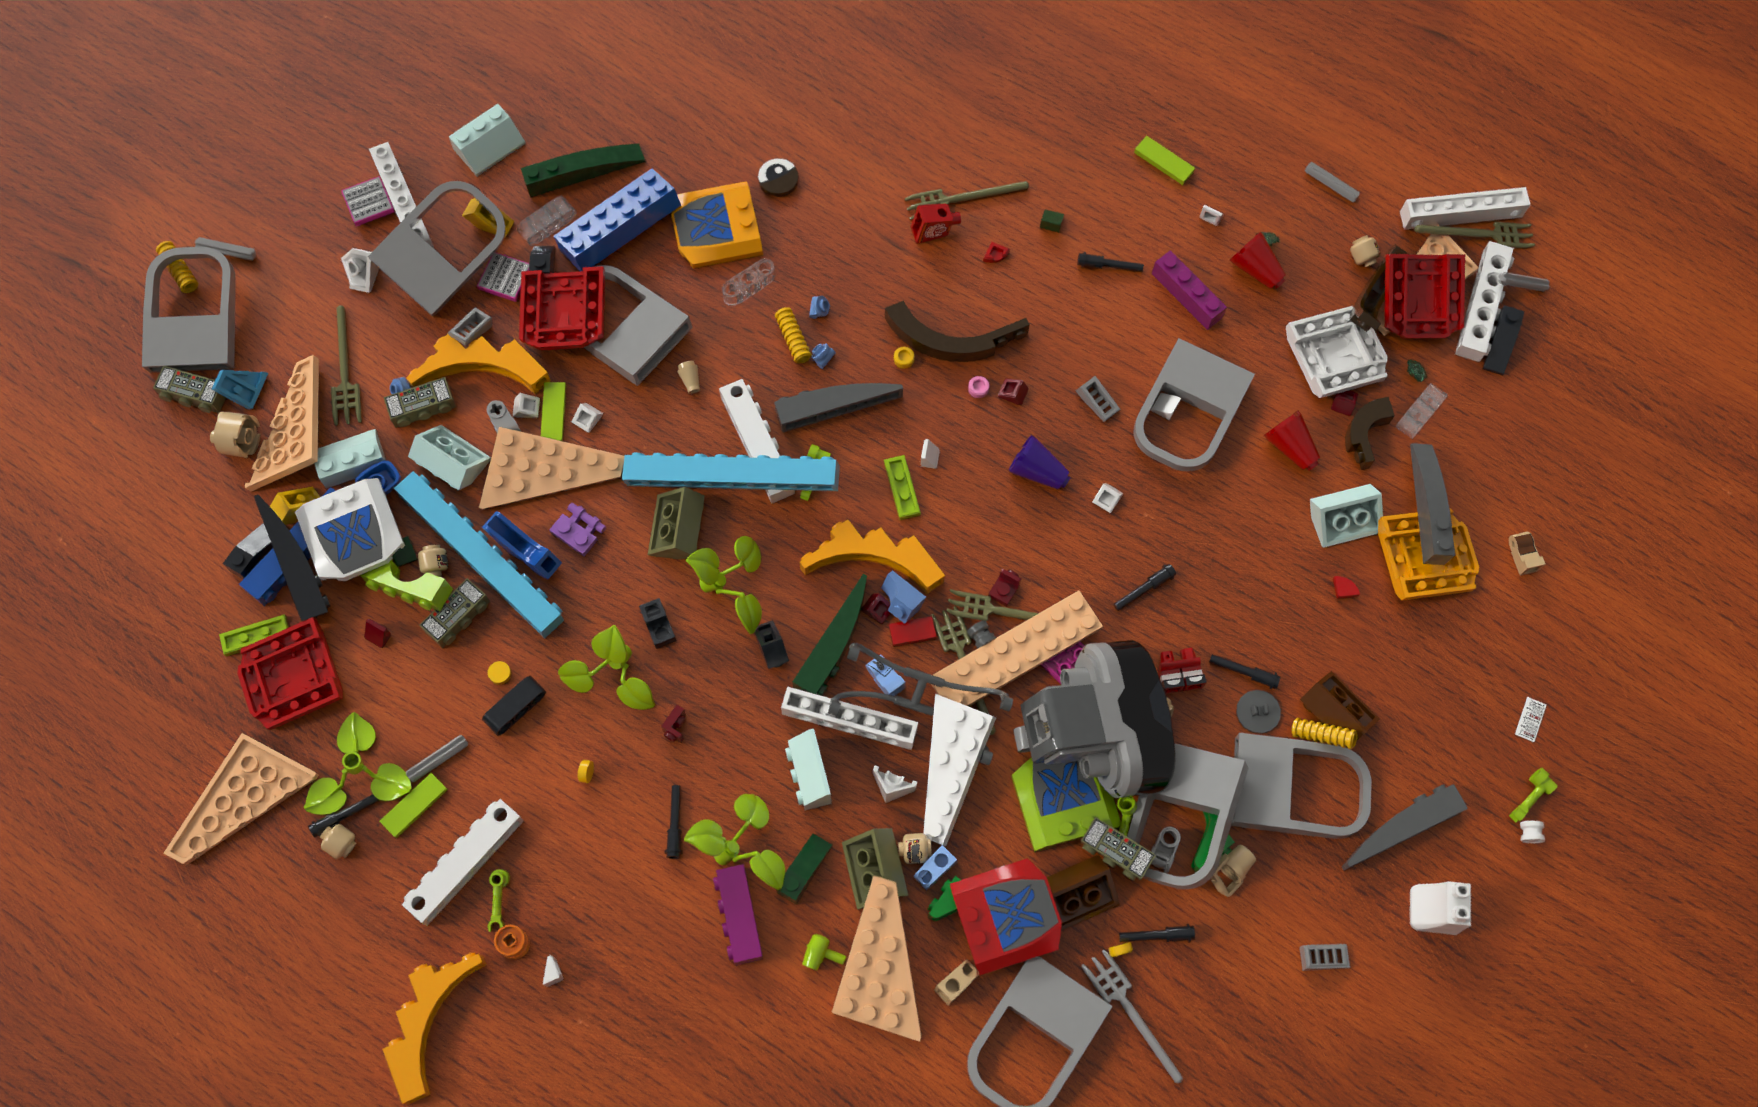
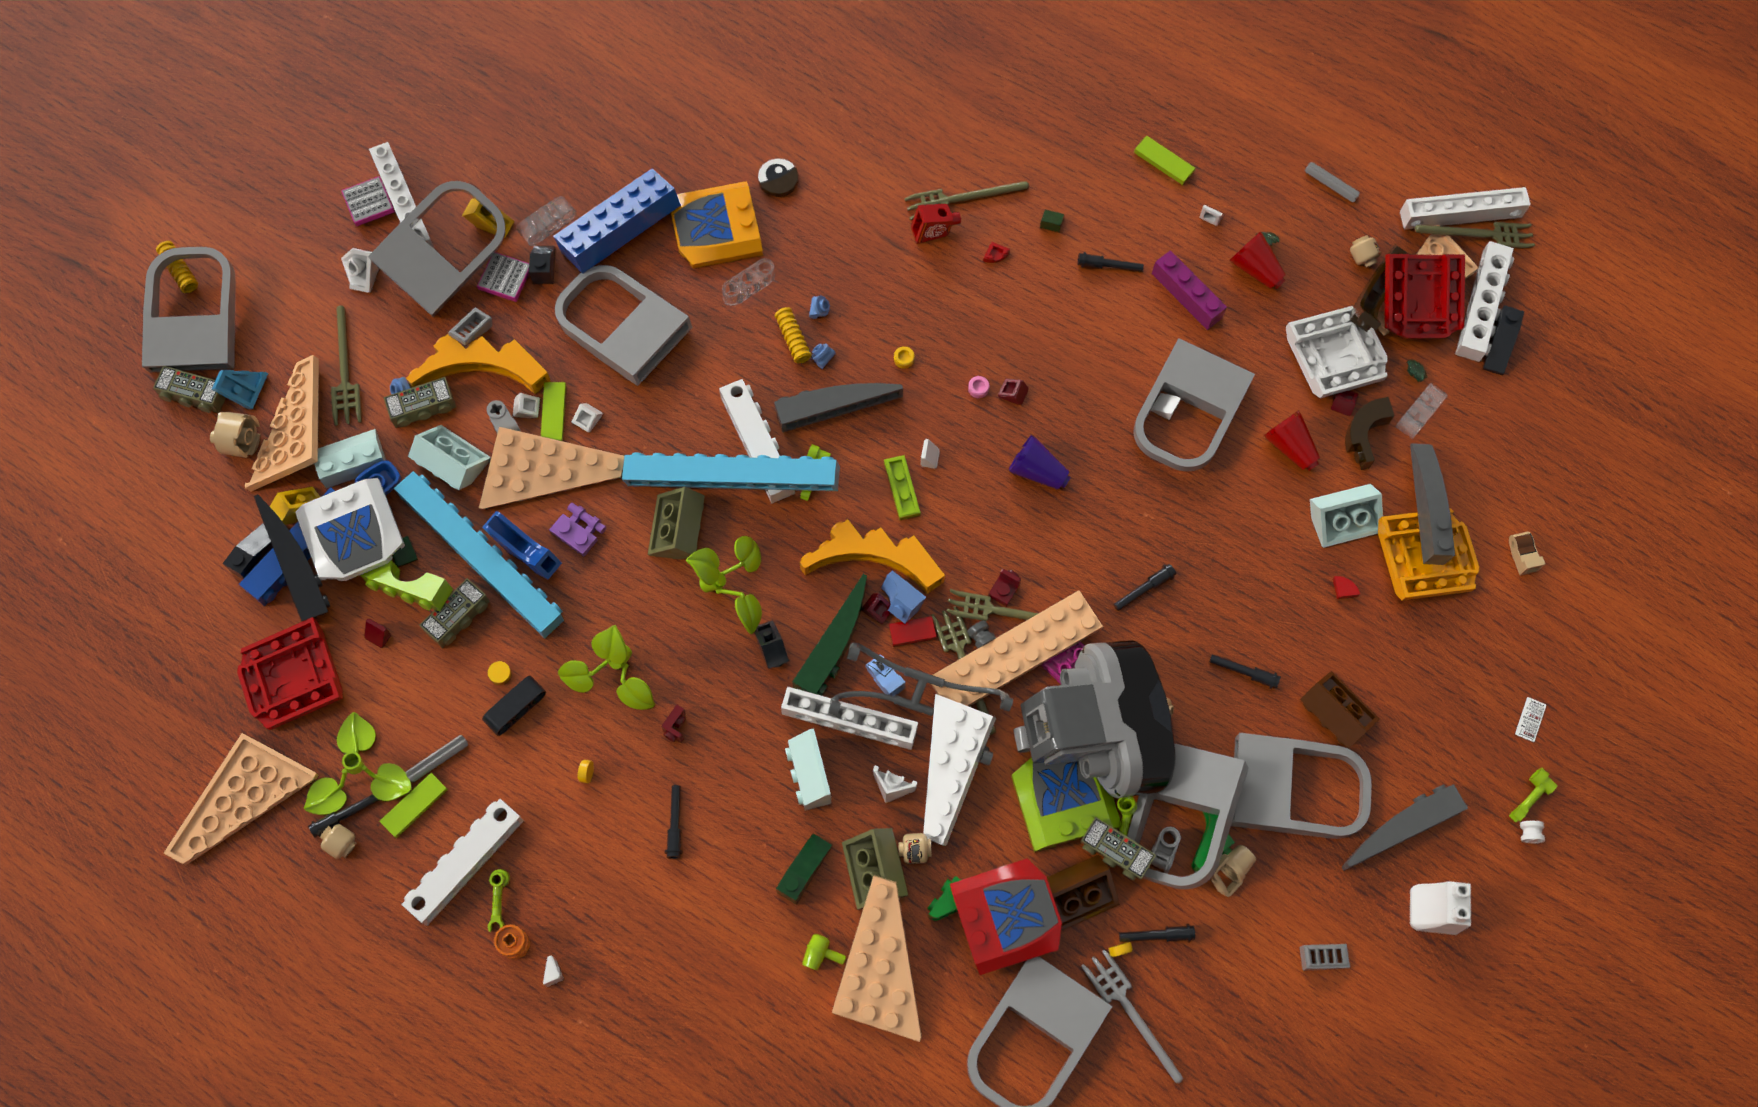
light grey axle [195,237,256,261] -> none
lime tile [219,614,289,657] -> none
light orange arch [383,952,486,1105] -> none
tan head [418,545,448,576] -> none
light aqua slope [449,104,526,176] -> none
red wedge [519,266,605,350] -> none
dark green slope [520,143,646,198] -> none
black slope [639,598,677,649] -> none
tan cone [677,361,700,394] -> none
lime plant [684,794,785,890] -> none
magenta brick [713,864,763,965] -> none
dark brown arch [885,301,1030,362] -> none
light blue leg [913,845,958,890] -> none
tan leg [934,959,979,1006] -> none
light grey slope [1076,376,1120,422] -> none
white slope [1092,483,1123,513] -> none
red hips [1157,647,1207,694] -> none
dark grey piece [1236,690,1281,734] -> none
yellow piece [1292,718,1357,750] -> none
light grey axle [1498,272,1550,291] -> none

